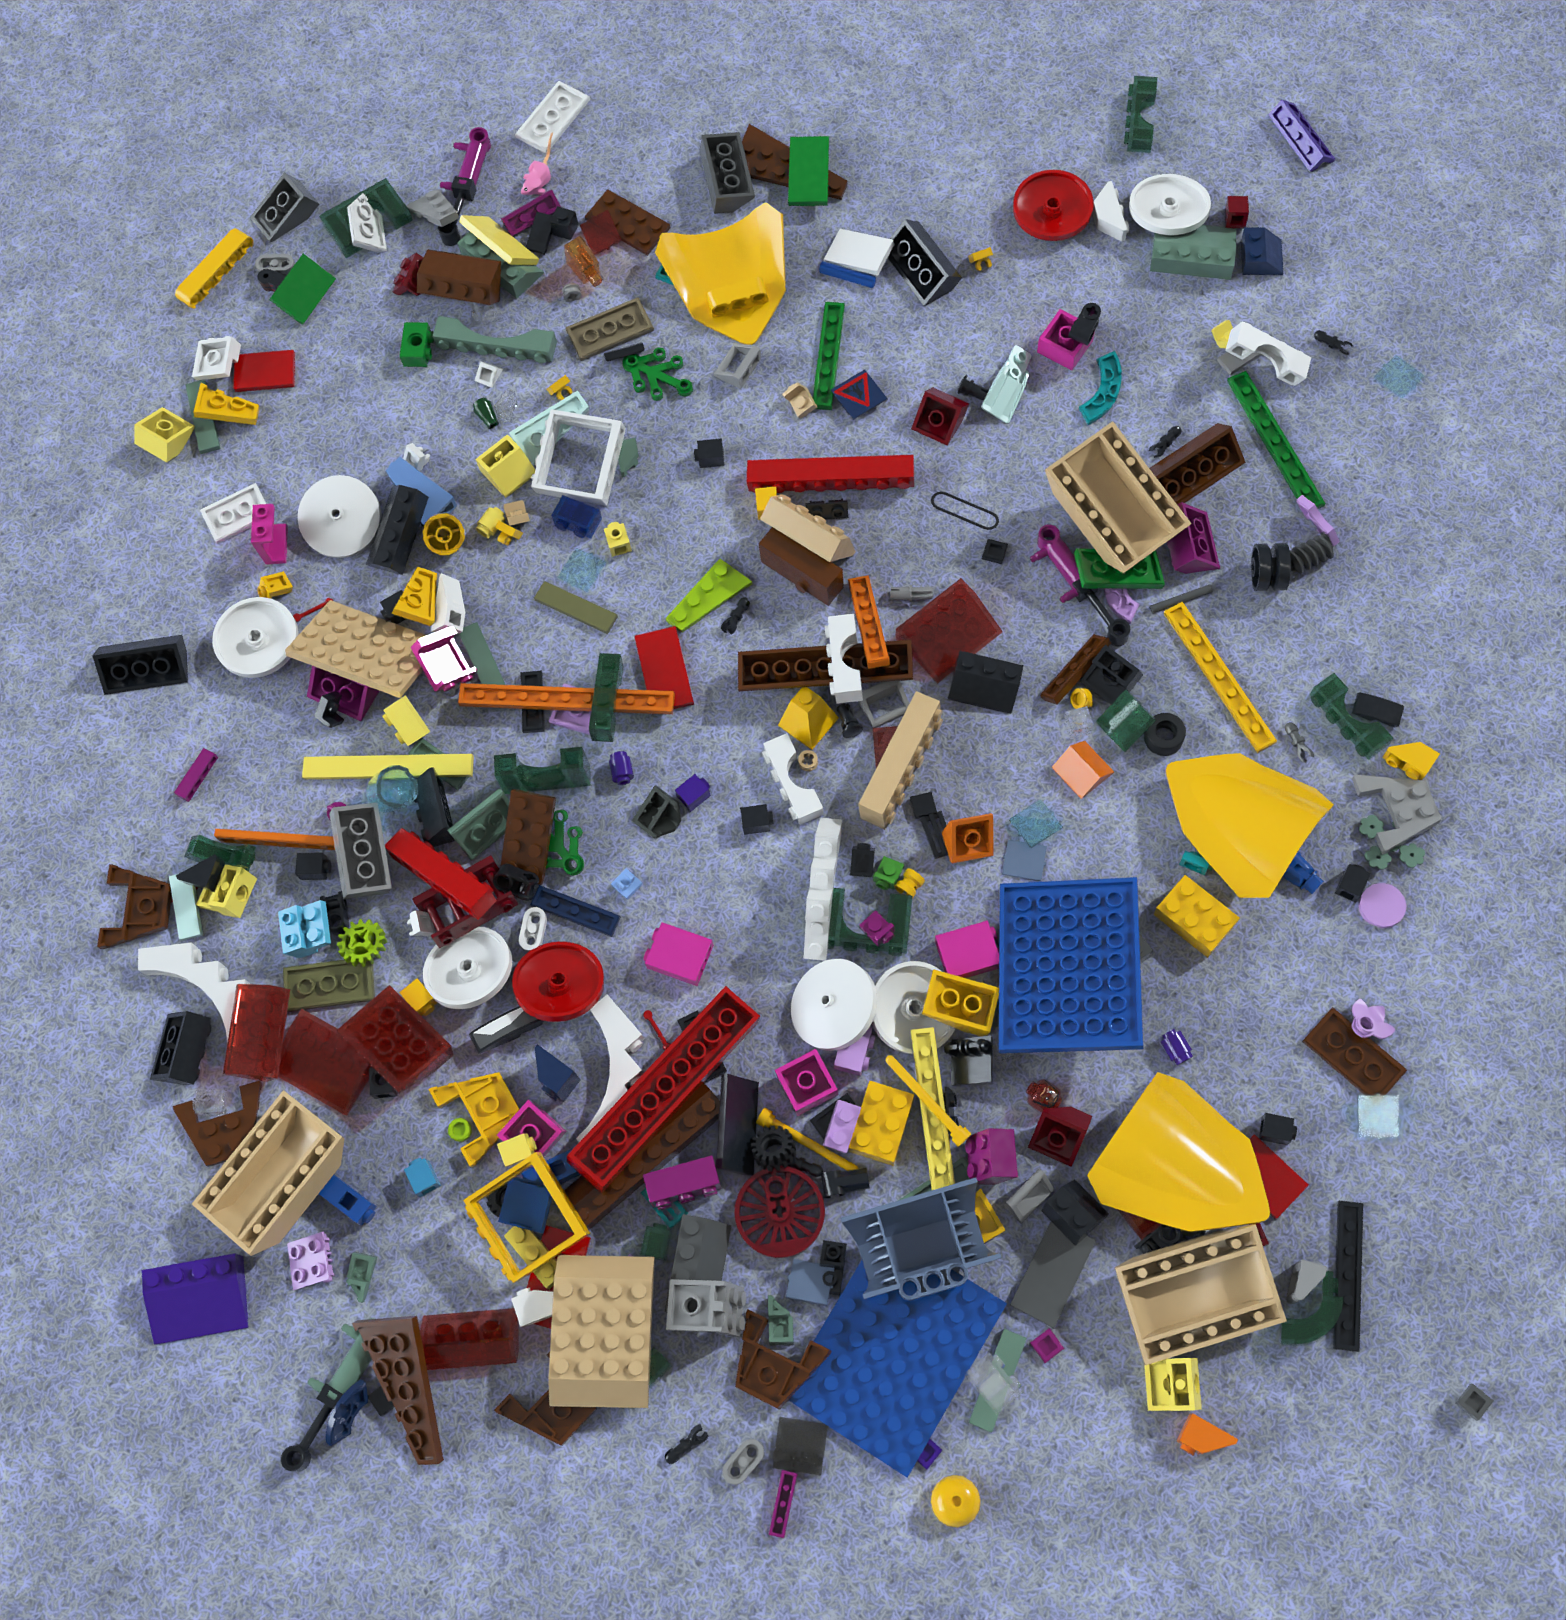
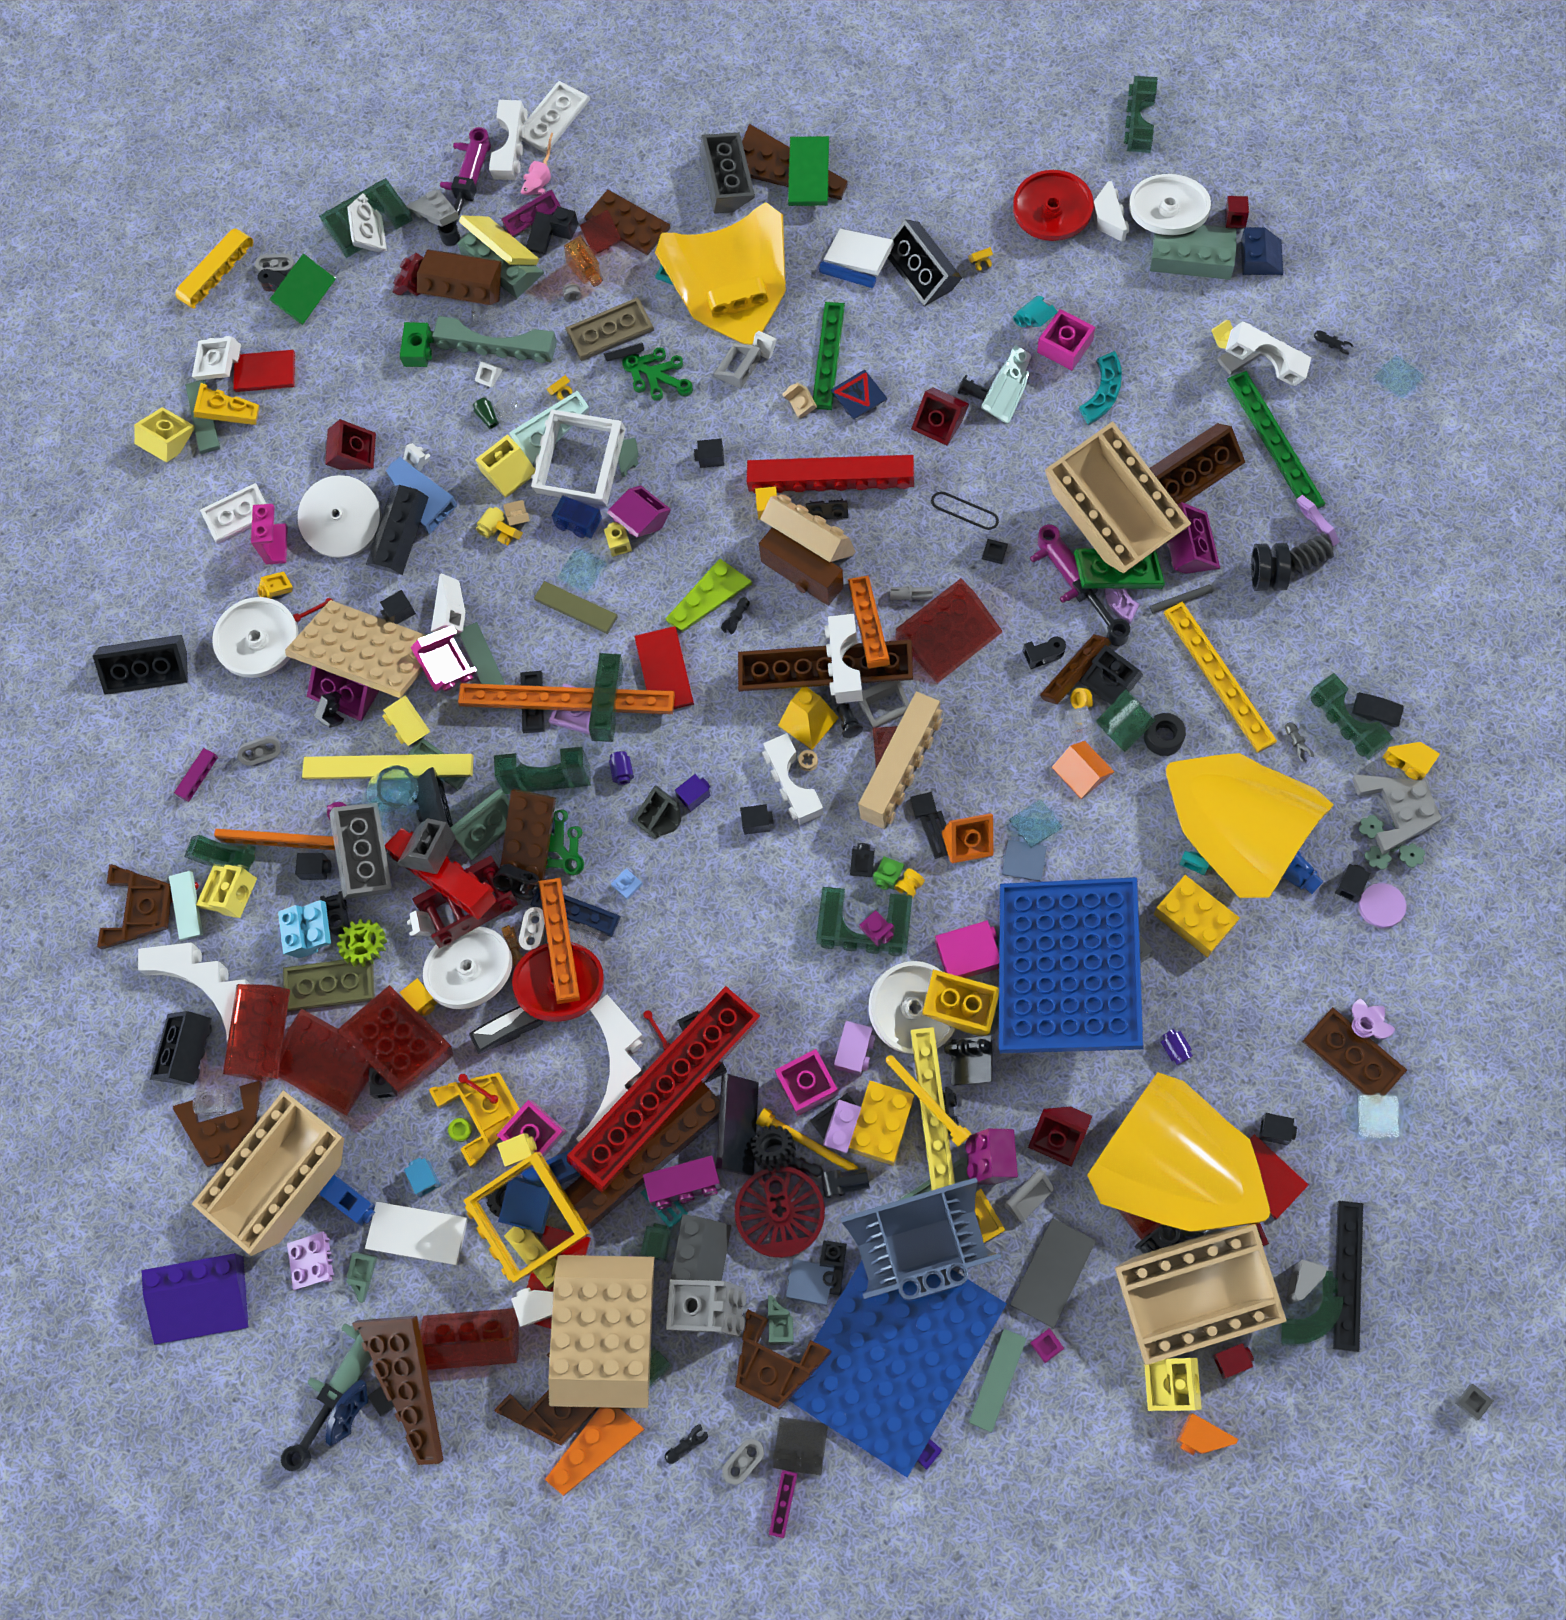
black slope [176,854,225,892] -> none
dark grey slope [250,172,319,242] -> none
yellow wing [391,566,437,626] -> none
yellow cylinder [422,513,465,555] -> none
dark blue slope [535,1044,580,1102] -> none
dark pink brick [644,922,714,986] -> none
white dish [791,959,877,1051] -> none
white arch [803,818,842,961] -> none
yellow cylinder [931,1475,981,1528] -> none
black slope [948,650,1024,714] -> none
clear brick [965,1353,1022,1415] -> none
clear red head [1026,1079,1062,1113] -> none
black slope [1041,1179,1109,1246] -> none
black piece [1068,303,1101,346] -> none
black piece [1149,426,1182,458] -> none
fence [1268,99,1336,172] -> none
none -> light grey plate [238,735,281,766]
none -> dark red slope [325,419,376,470]
none -> white tile [365,1202,468,1266]
none -> flat silver slope [397,818,456,874]
none -> red hinge [458,1074,499,1104]
none -> white arch [489,100,528,180]
none -> clear orange piece [502,925,523,967]
none -> orange tile [539,878,580,1004]
none -> orange wing [545,1407,645,1496]
none -> clear slope [567,919,601,952]
none -> magenta slope [607,485,671,537]
none -> white tile [753,331,776,359]
none -> teal cylinder [1013,296,1058,327]
none -> black leg [1023,636,1066,669]
none -> dark red brick [1212,1343,1254,1379]

